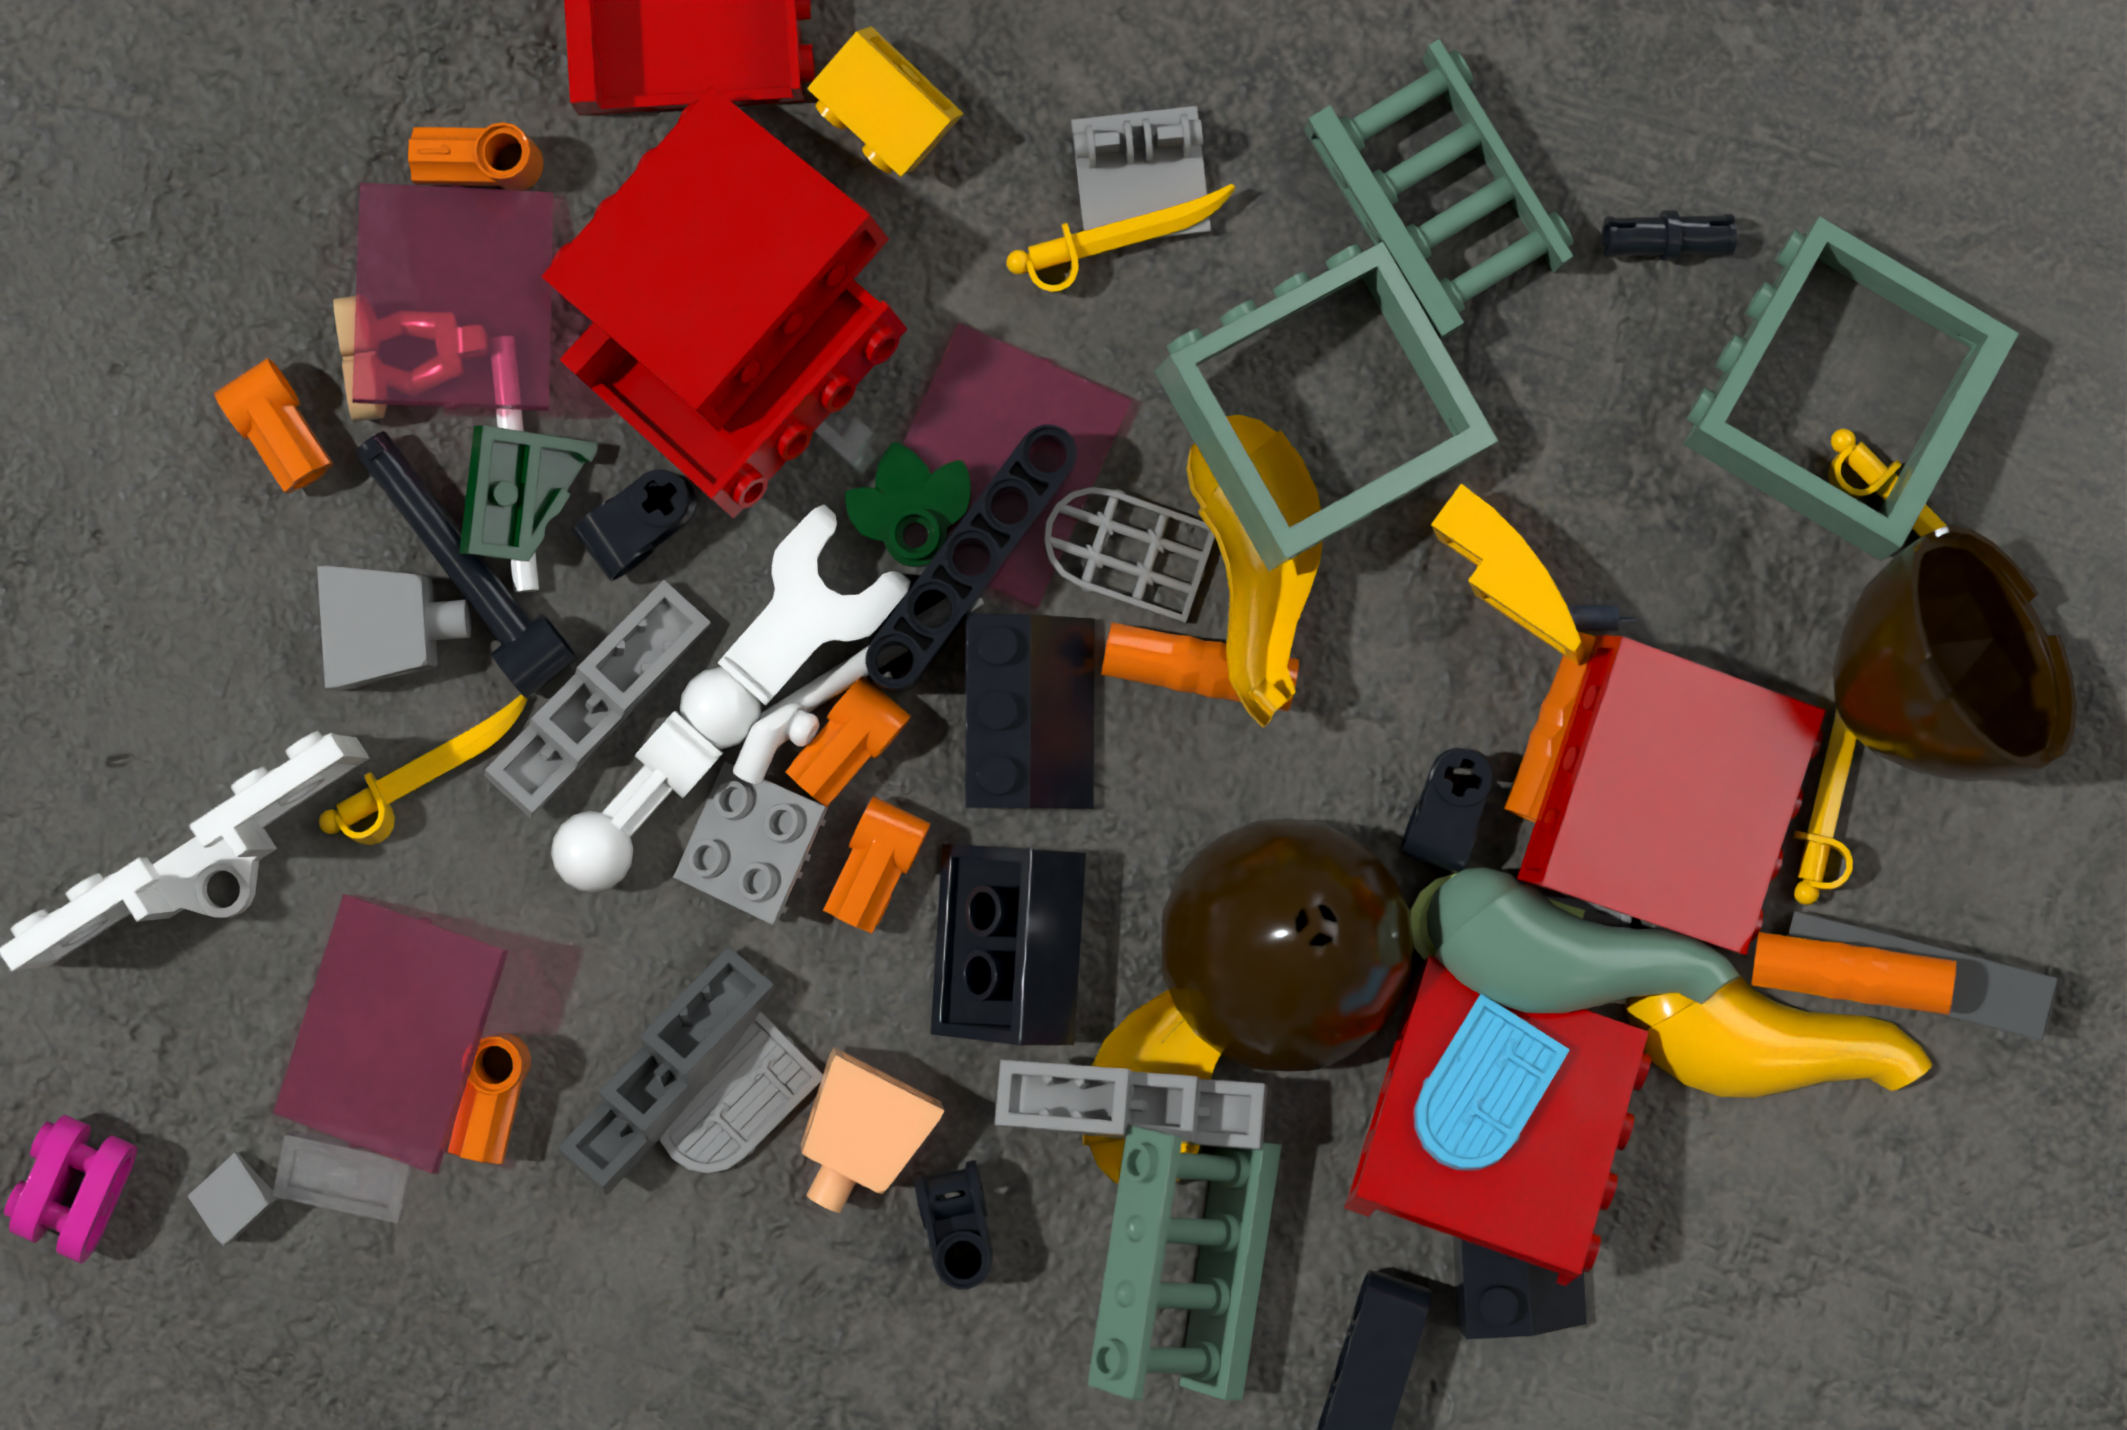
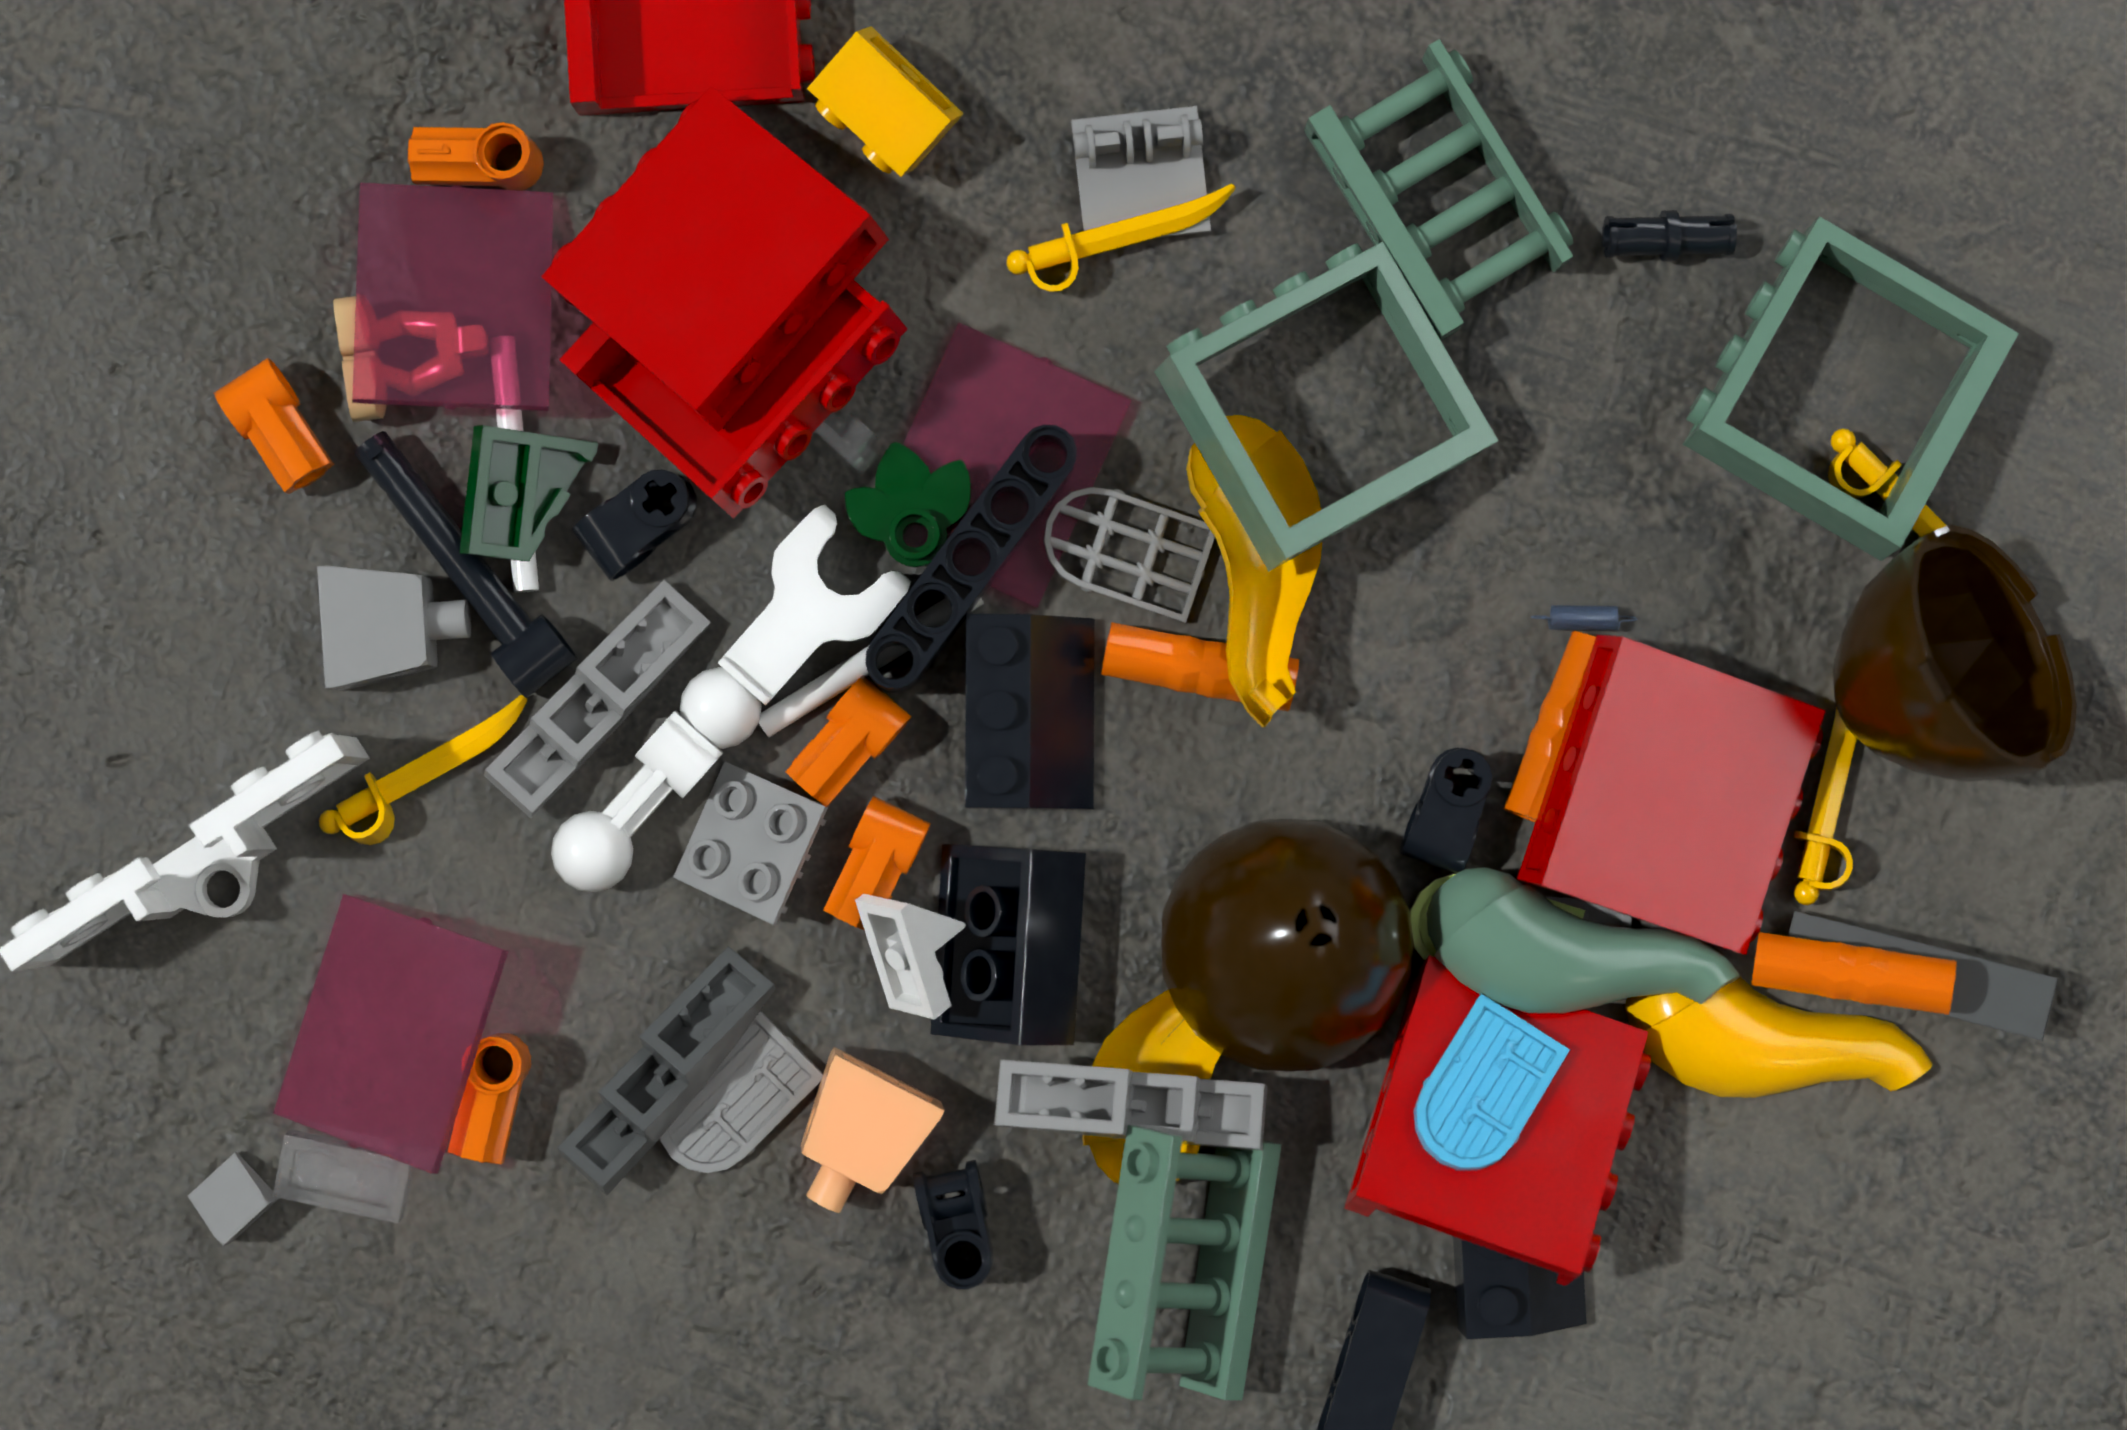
dark pink brick [4,1114,137,1264] -> none
white arm [733,704,819,784] -> none
yellow slope [1431,483,1586,665] -> none
none -> white slope [855,894,966,1019]

